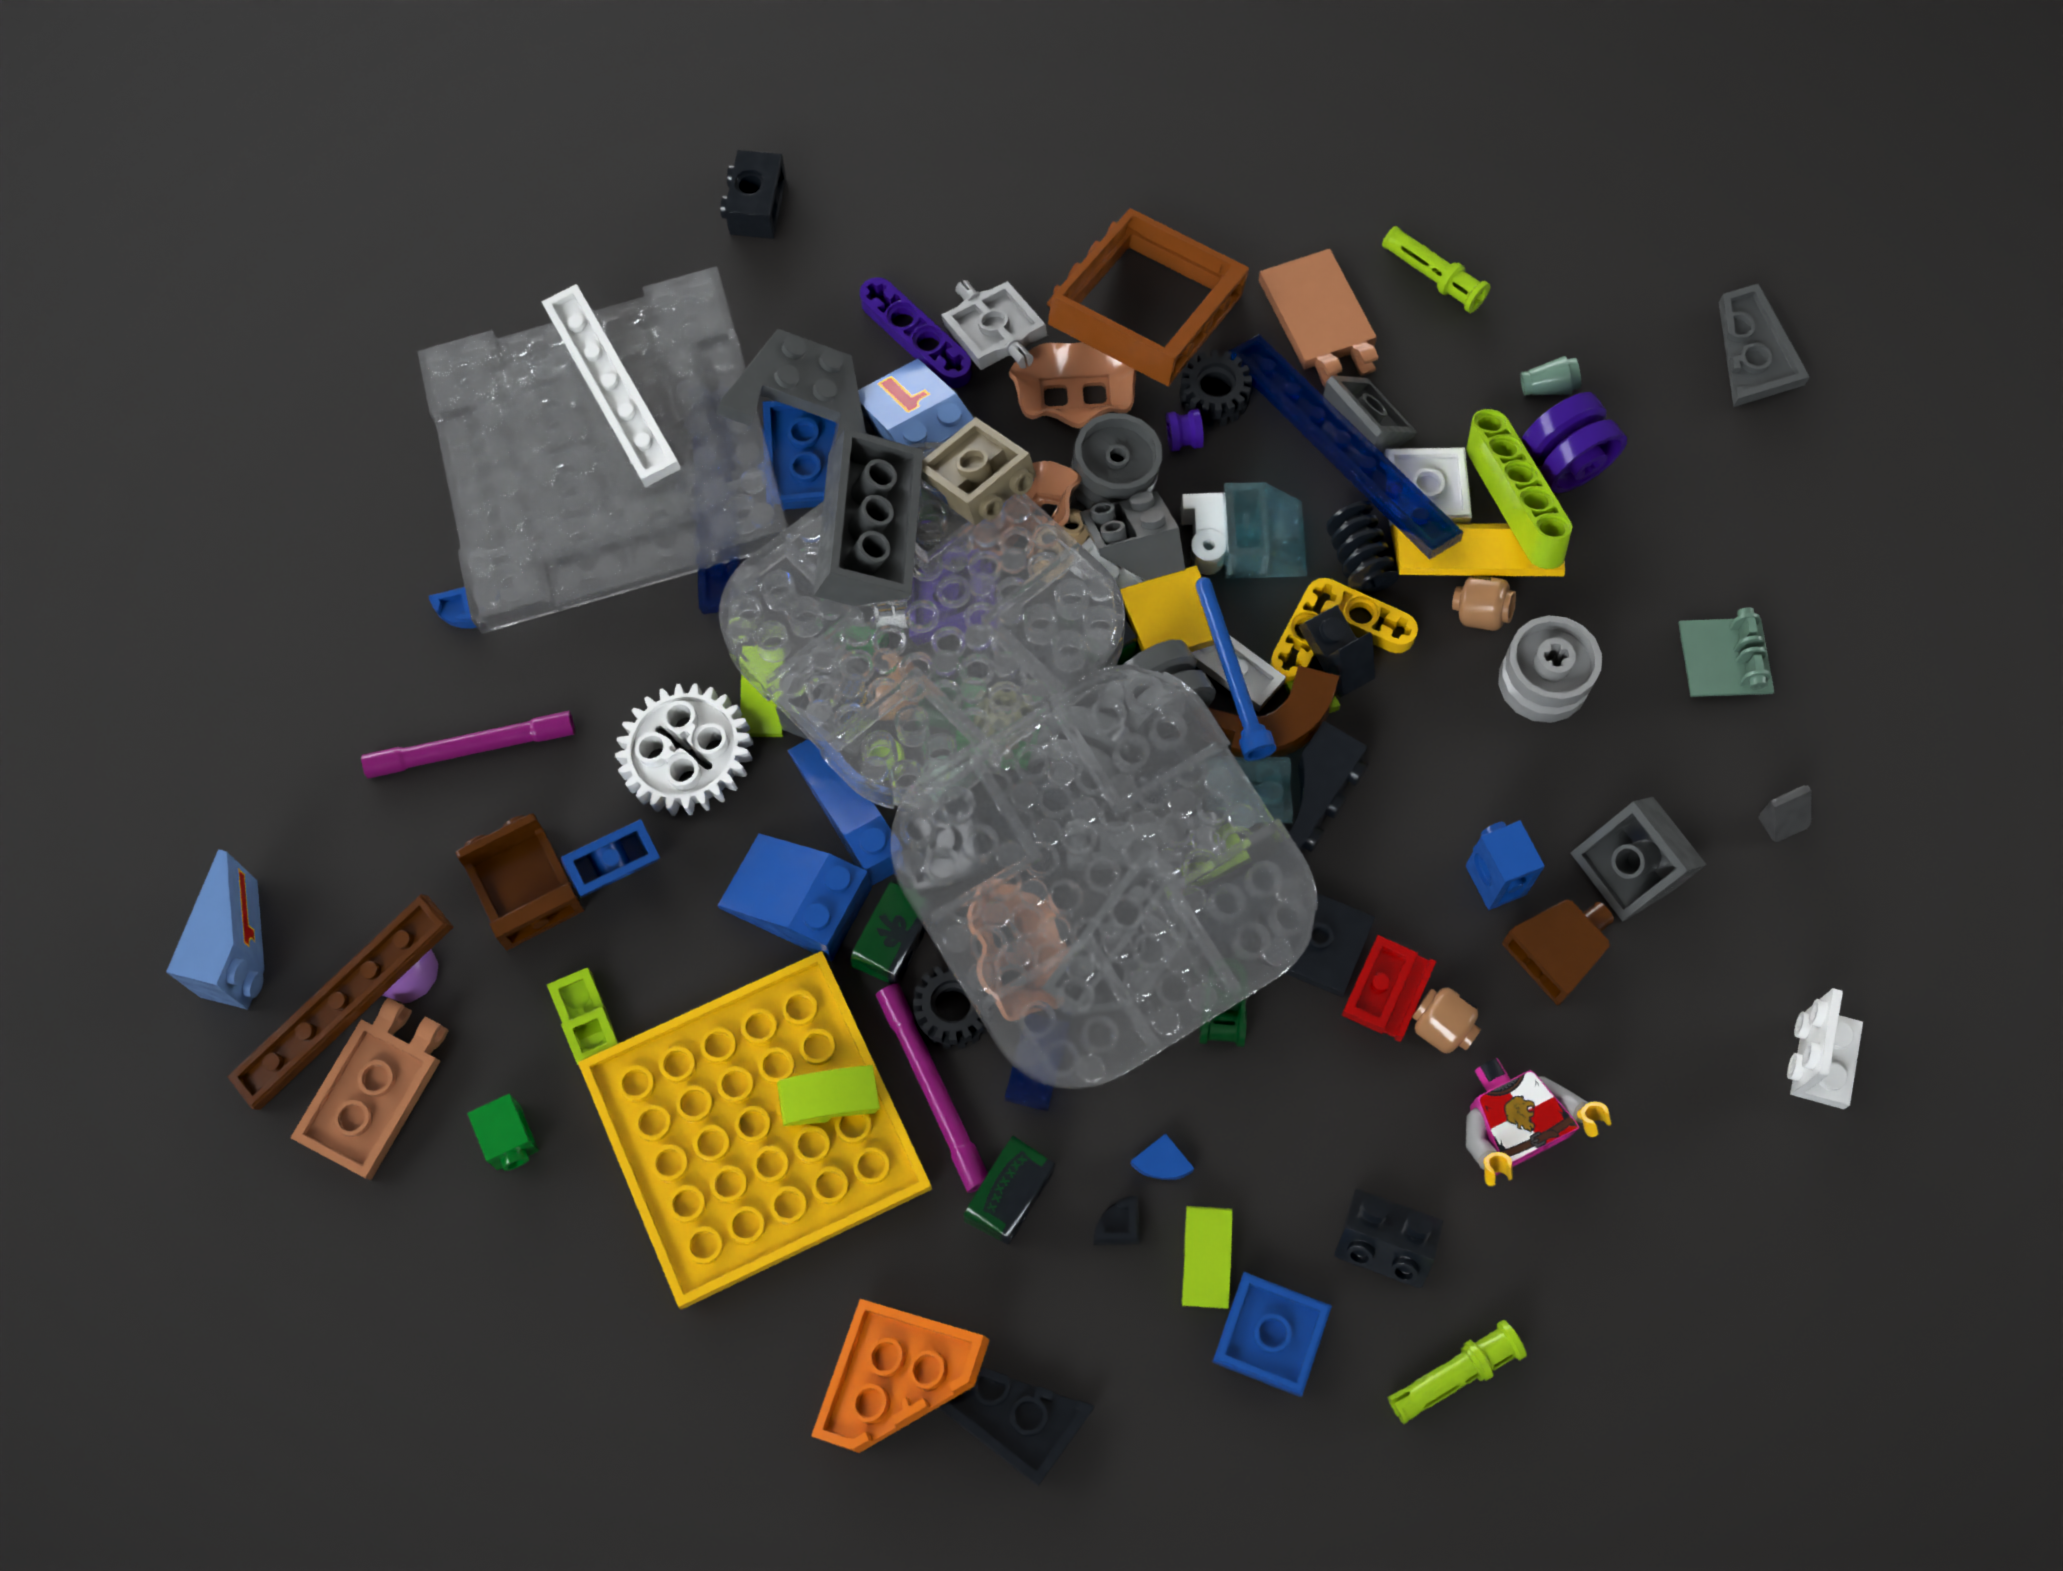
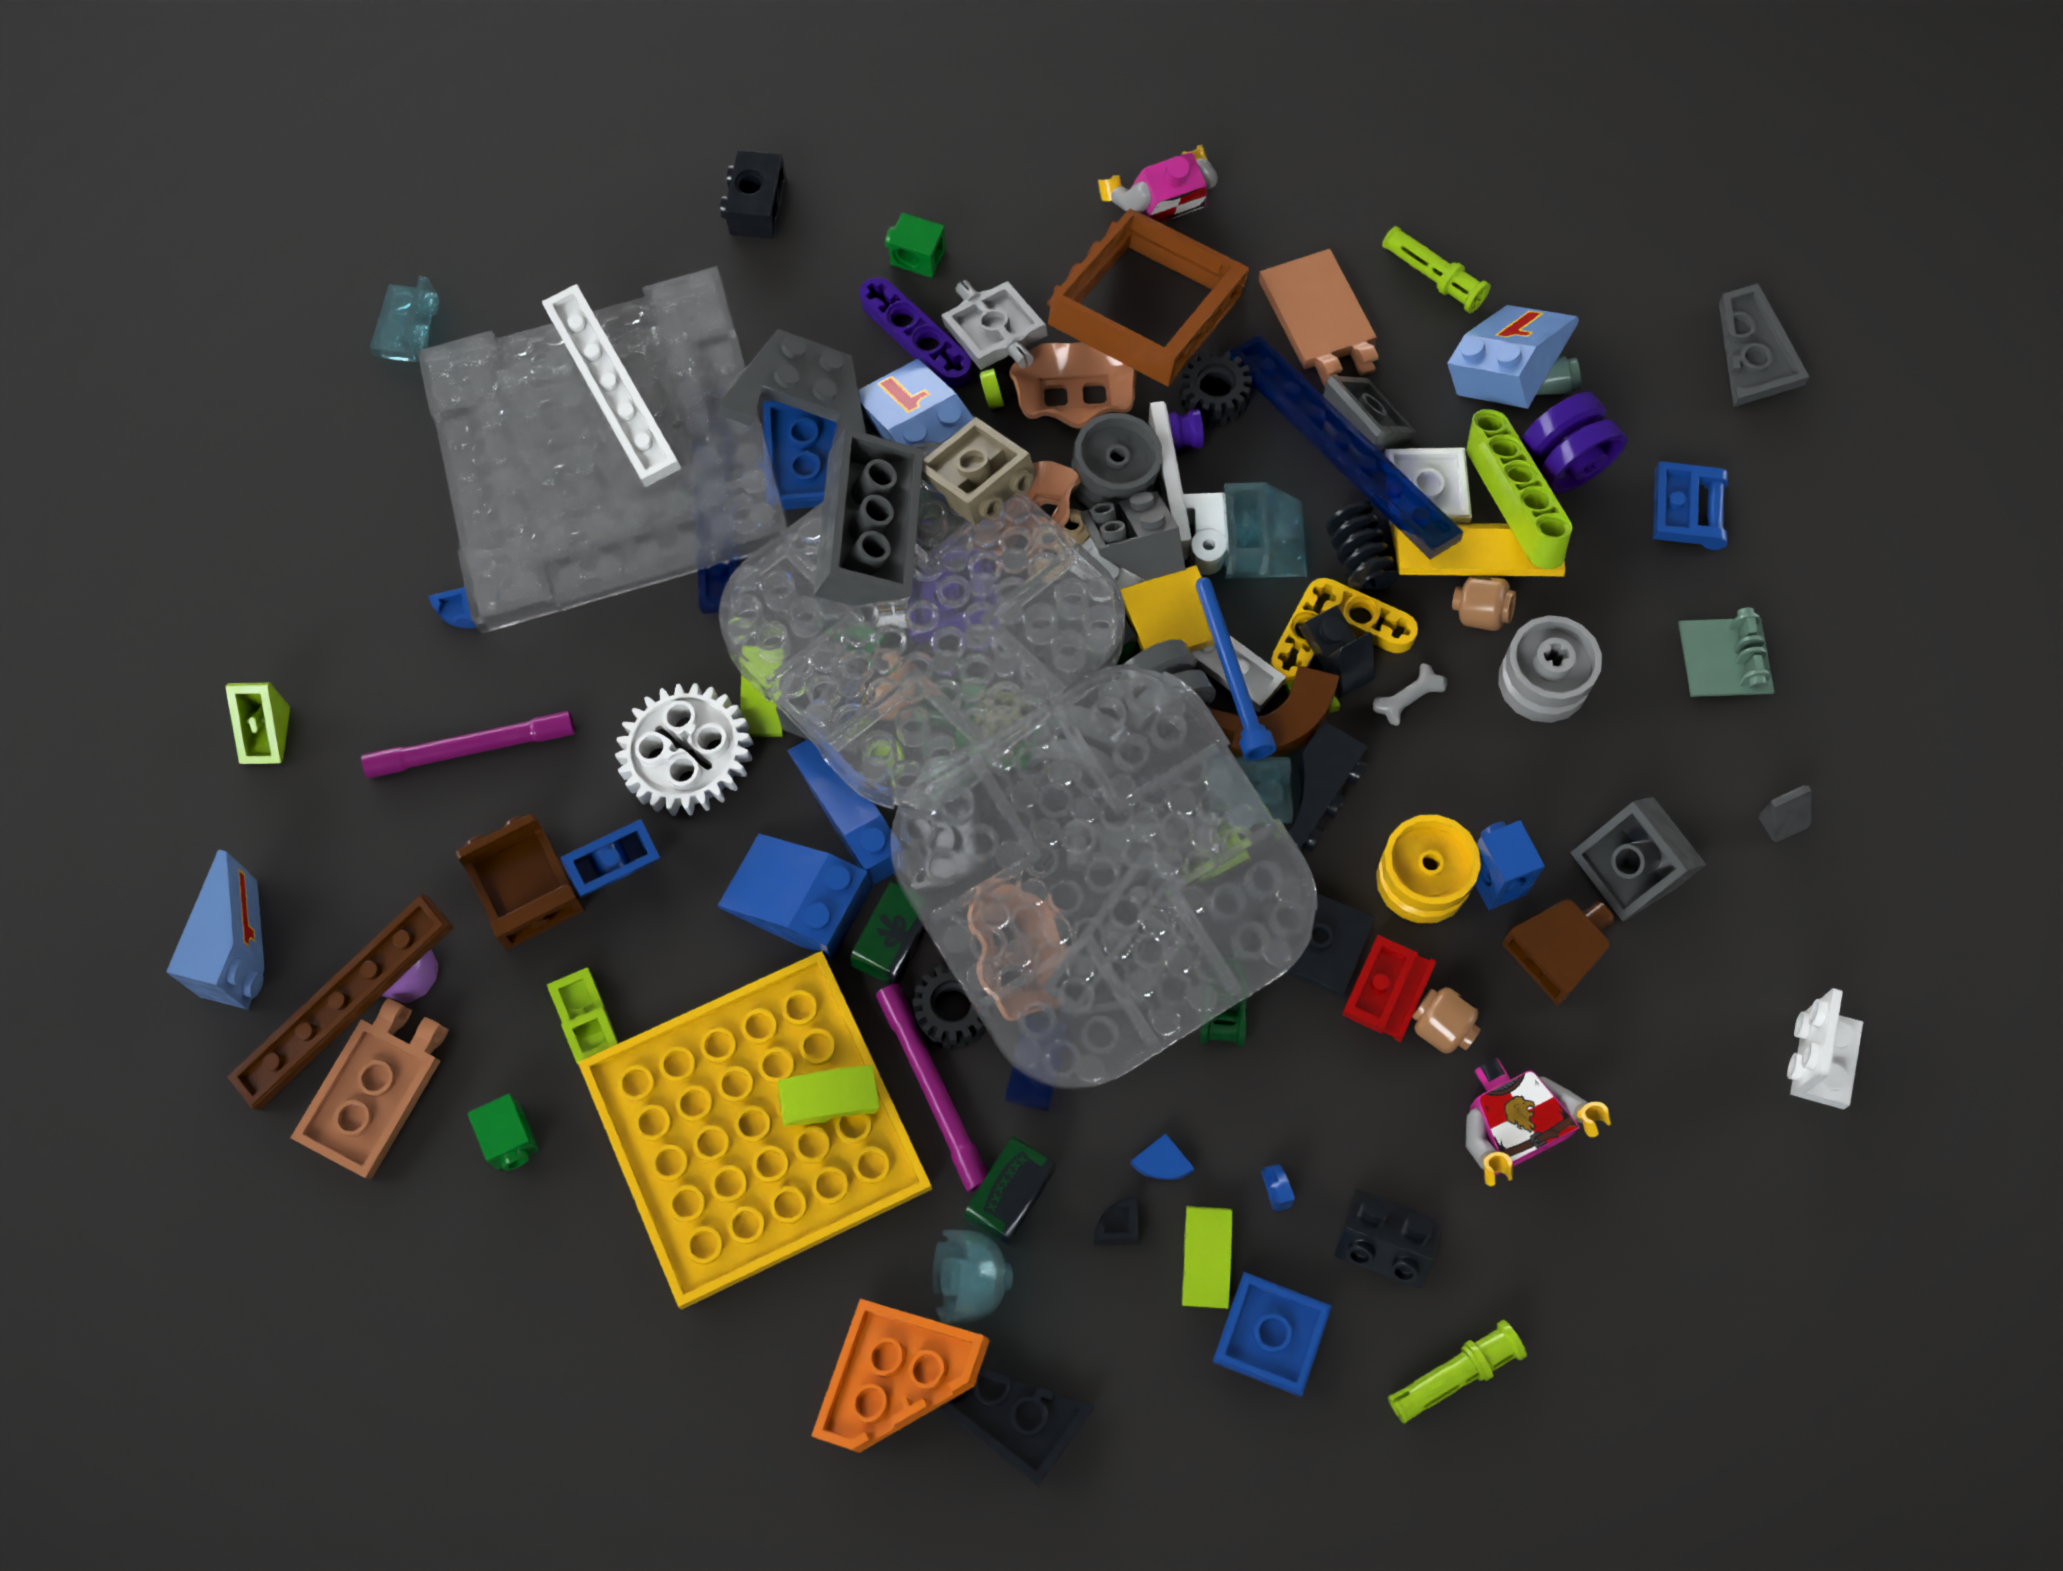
none -> lime slope [225,682,290,764]
none -> clear light blue bracket [370,277,439,362]
none -> green brick [885,213,946,278]
none -> clear light blue cylinder [933,1230,1013,1324]
none -> lime tile [979,368,1004,410]
none -> torso [1098,145,1218,223]
none -> white tile [1148,401,1192,560]
none -> blue tile [1261,1164,1295,1212]
none -> light grey piece [1373,663,1447,726]
none -> yellow wheel [1376,815,1481,924]
none -> medium blue slope [1447,305,1579,409]
none -> blue plate [1653,461,1729,550]

